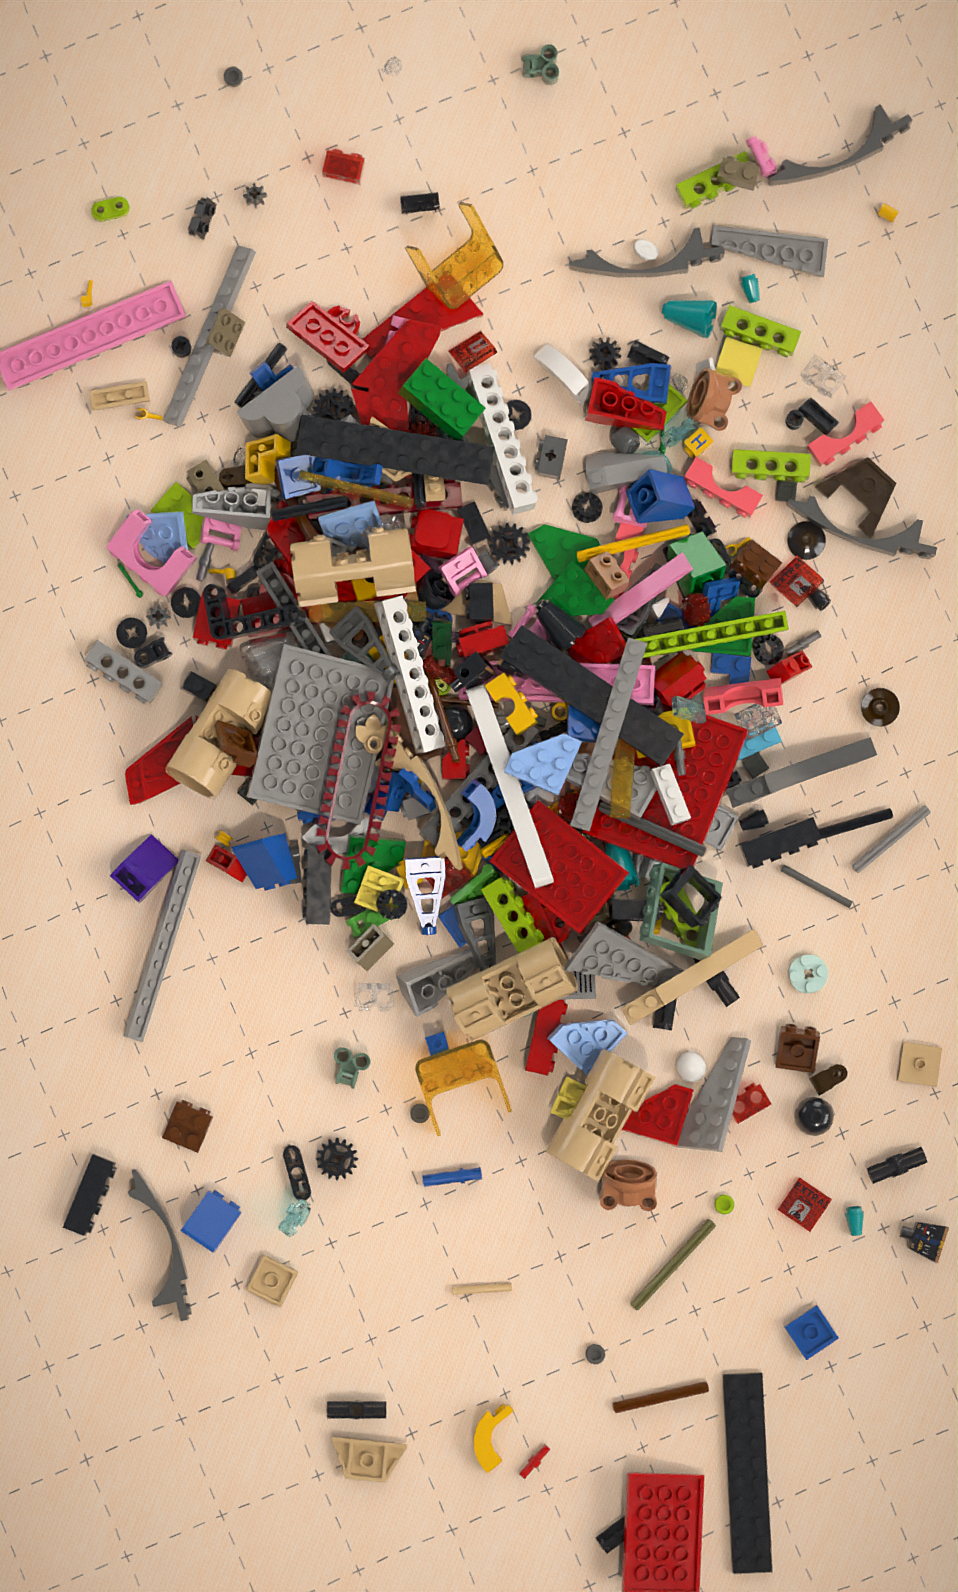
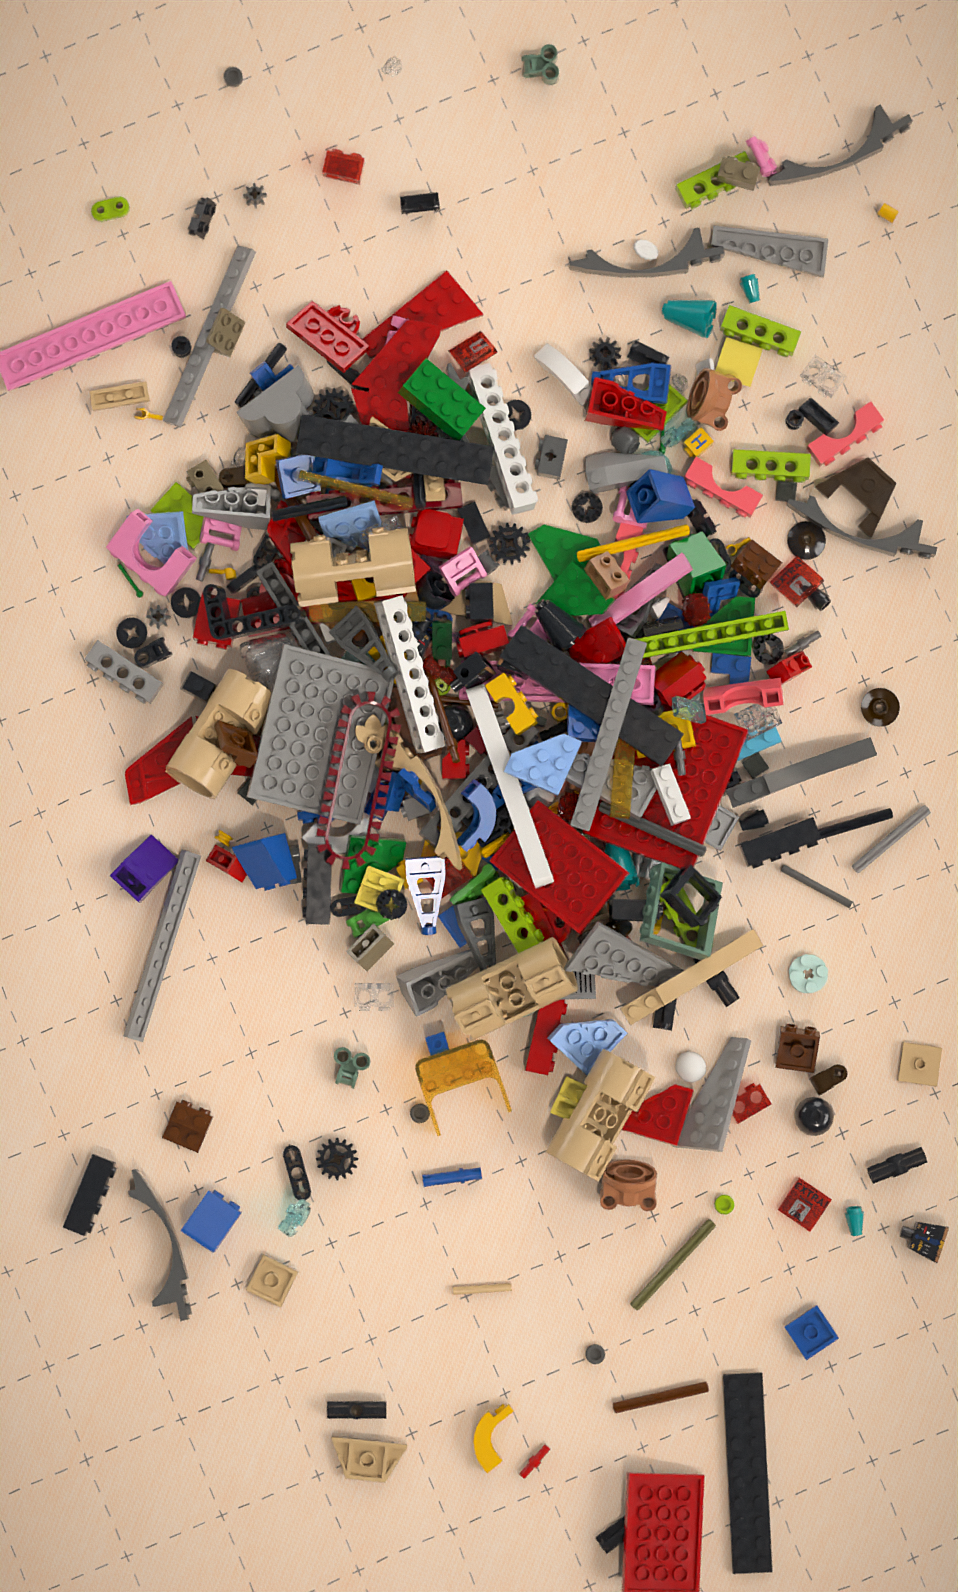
yellow hand [81,280,93,307] -> none
clear yellow windscreen [405,202,504,309] -> none

